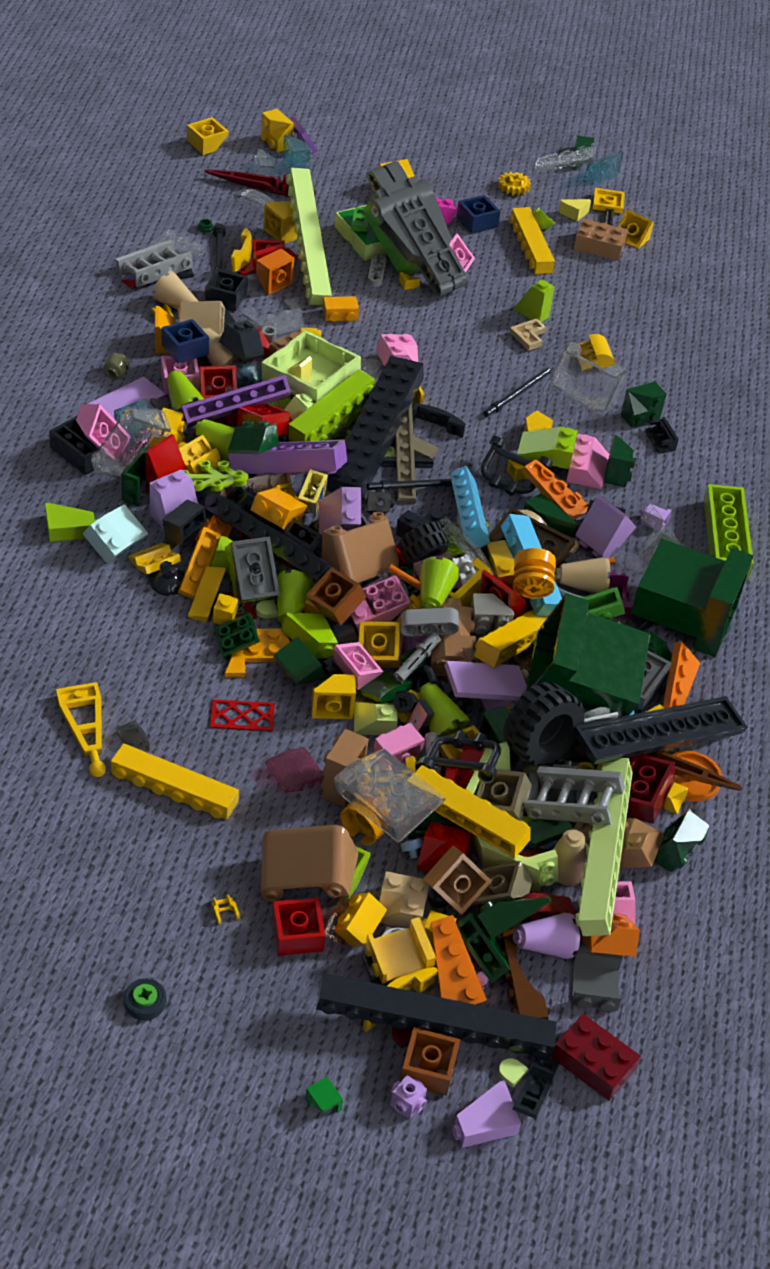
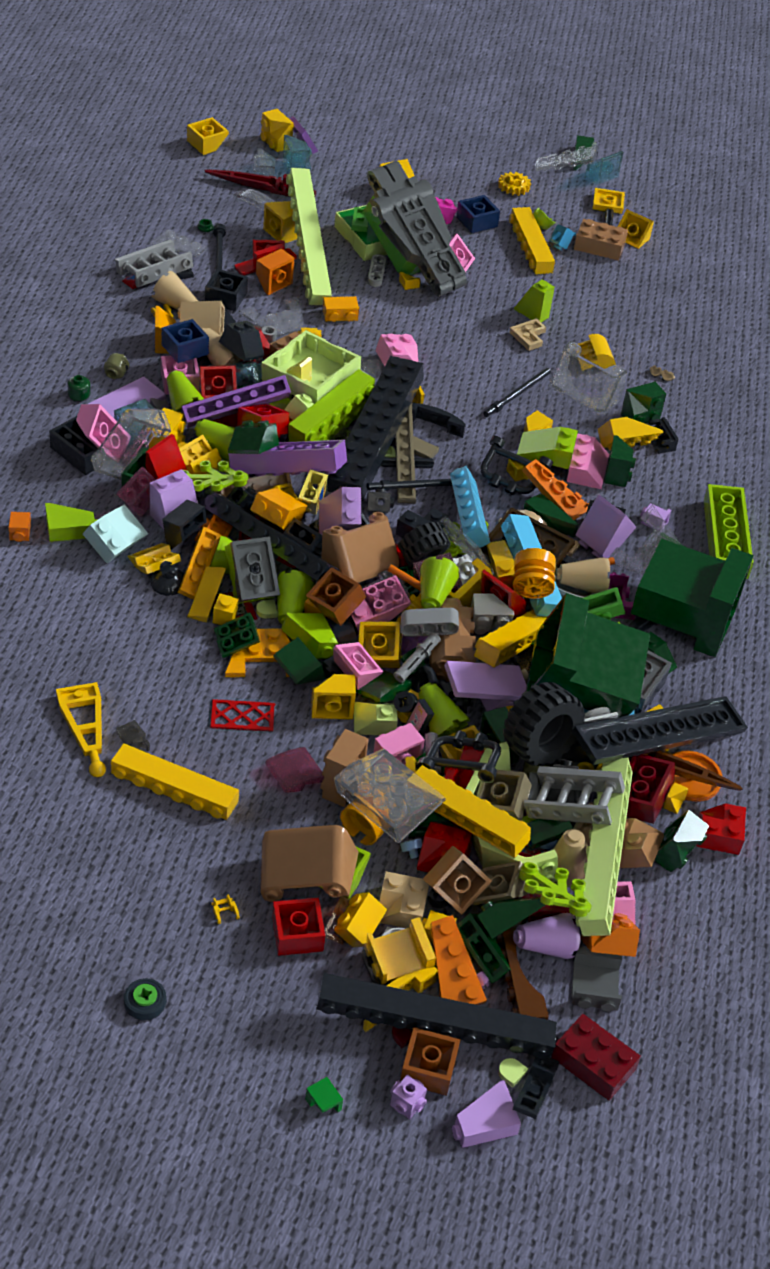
yellow slope [231,228,253,272] -> none
light yellow slope [559,199,591,221] -> none
orange wing [663,641,700,708] -> none
none -> orange brick [8,512,31,542]
none -> dark green head [67,375,91,401]
none -> clear pink slope [116,466,156,517]
none -> lime plant [519,862,592,917]
none -> dark azure brick [549,224,577,251]
none -> yellow slope [598,417,663,451]
none -> tan piece [650,366,675,381]
none -> red slope [696,803,746,855]

